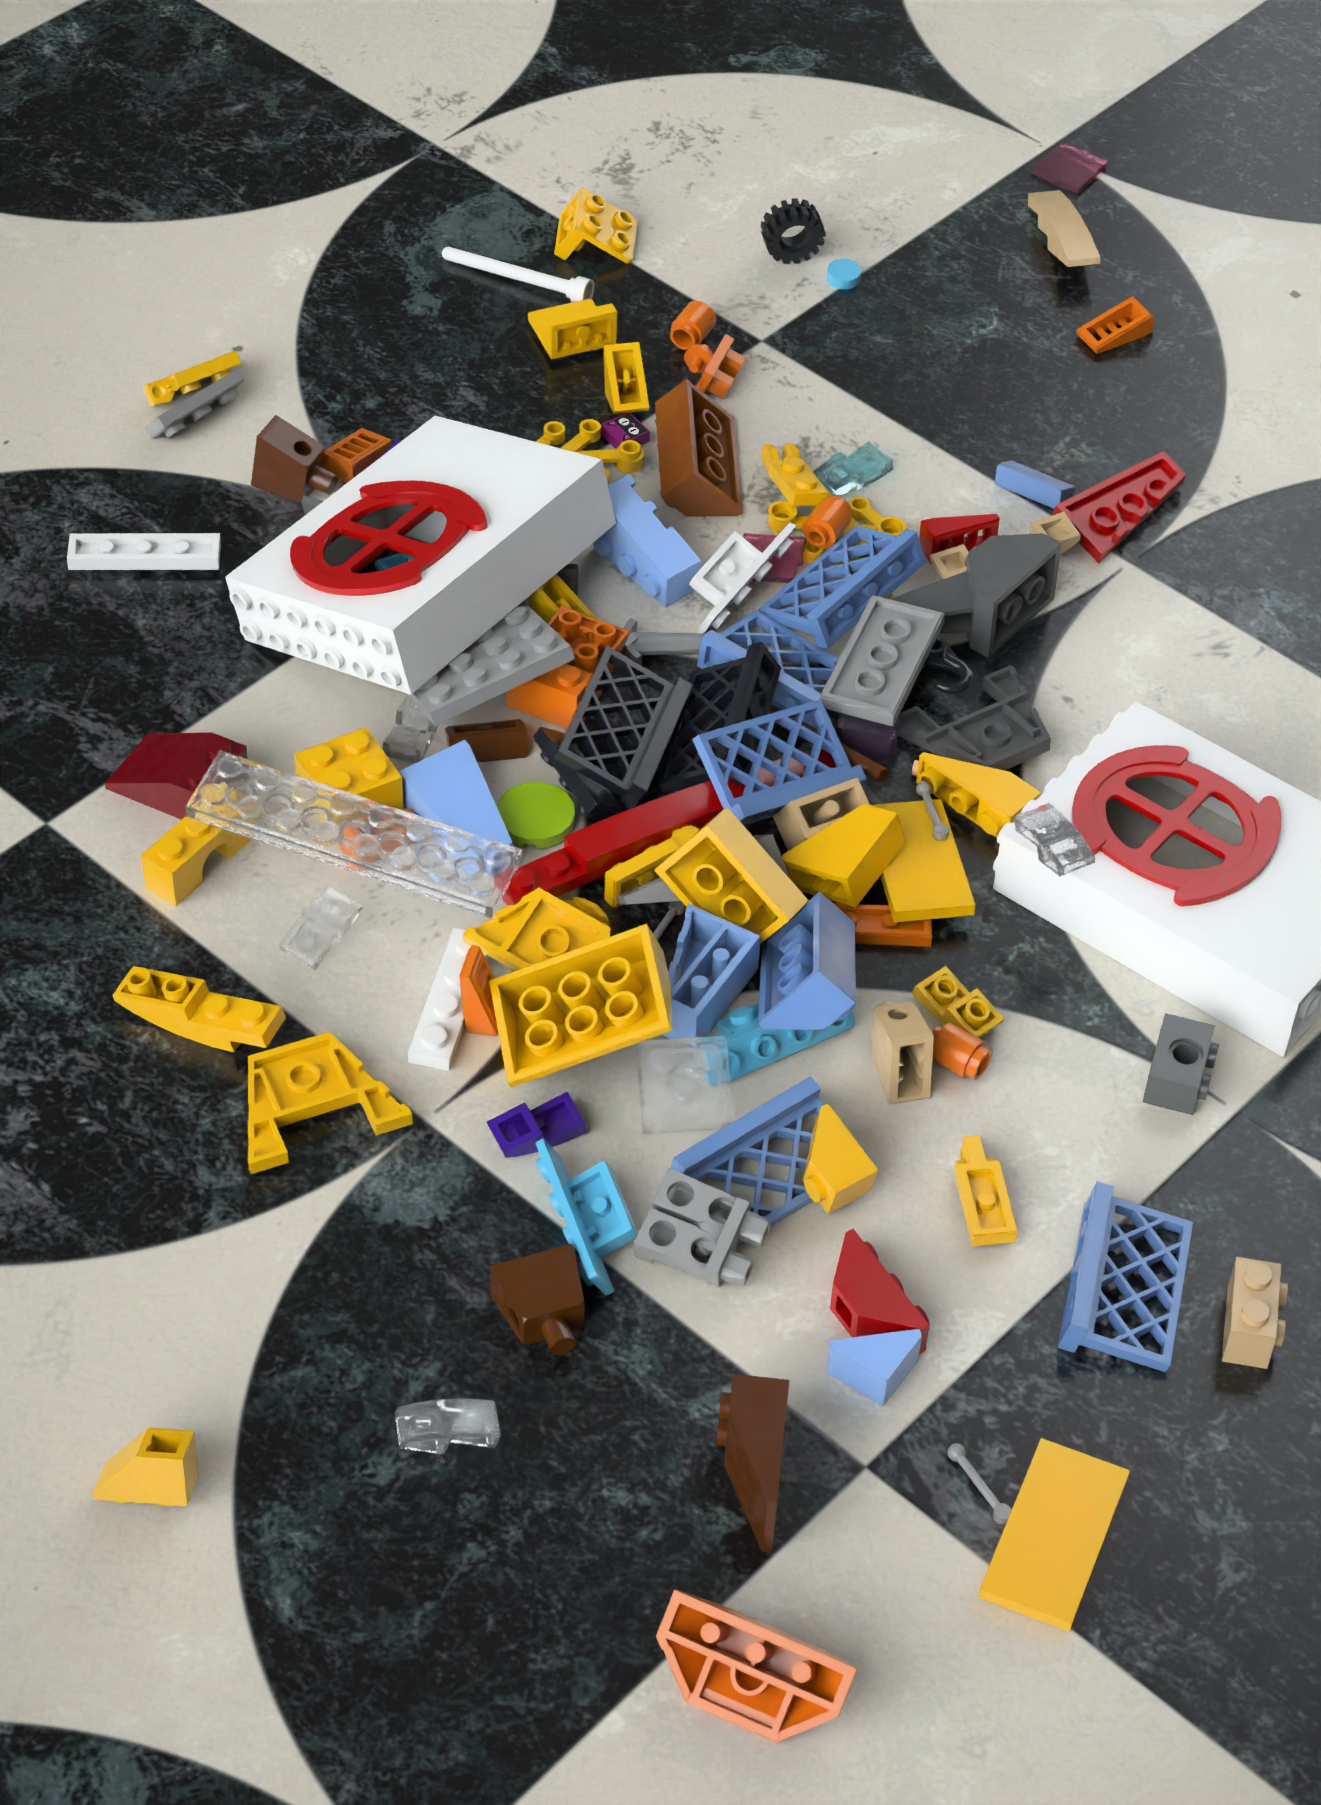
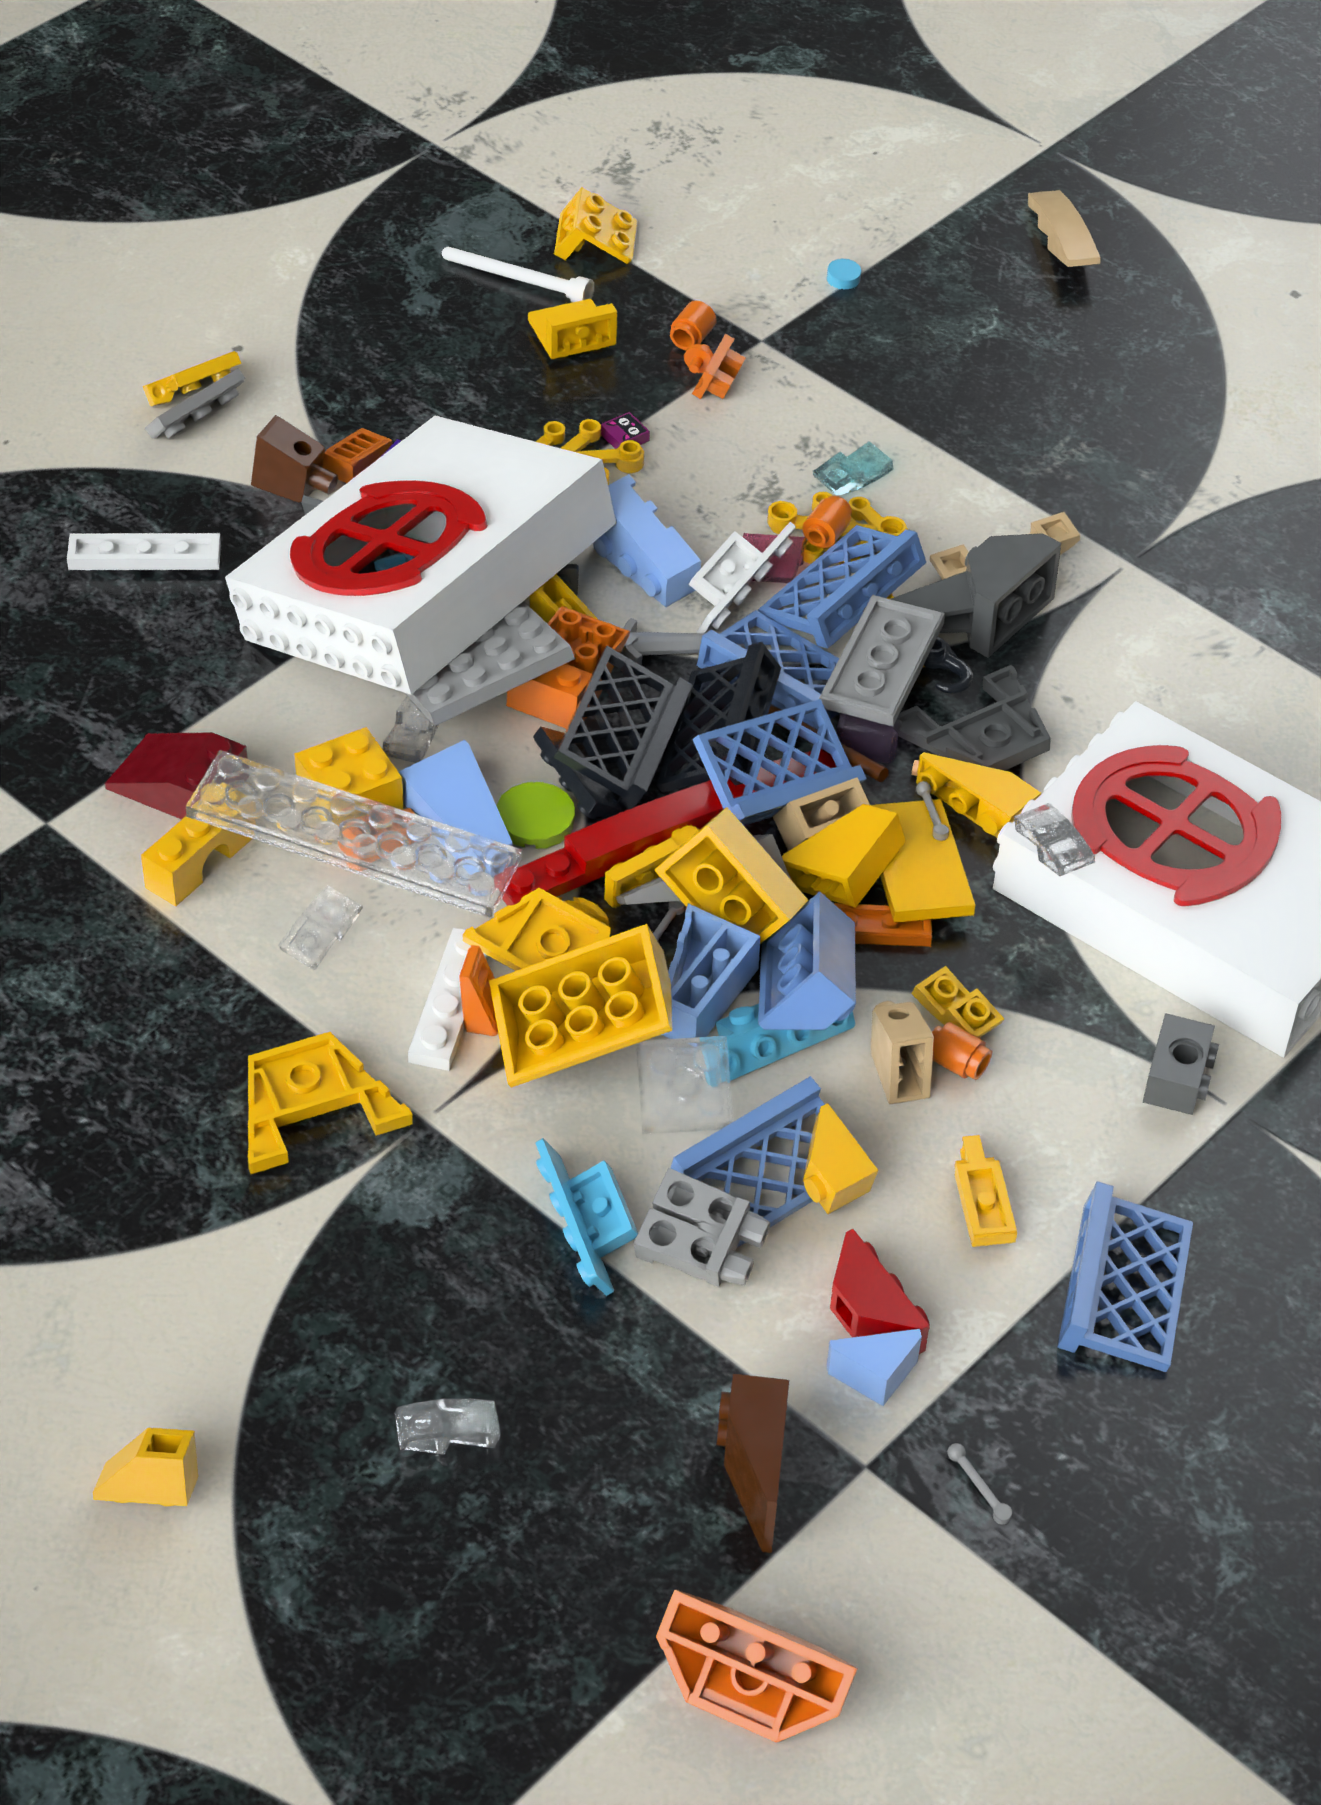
yellow slope [112,966,286,1052] -> none
reddish brown slope [445,719,529,762] -> none
dark purple slope [487,1092,588,1158] -> none
reddish brown torso [490,1244,585,1355] -> none
yellow slope [604,342,650,414] -> none
dark orange slope [655,379,743,517] -> none
black tyre [760,198,826,264] -> none
yellow hinge [761,443,829,507] -> none
red slope [919,514,1000,564] -> none
yellow tile [978,1438,1130,1632] -> none
medium blue slope [995,460,1075,509] -> none
clear pink piece [1032,142,1108,194] -> none
red wing [1052,451,1187,564] -> none
orange slope [1076,296,1154,354] -> none
tan brick [1222,1257,1288,1369] -> none

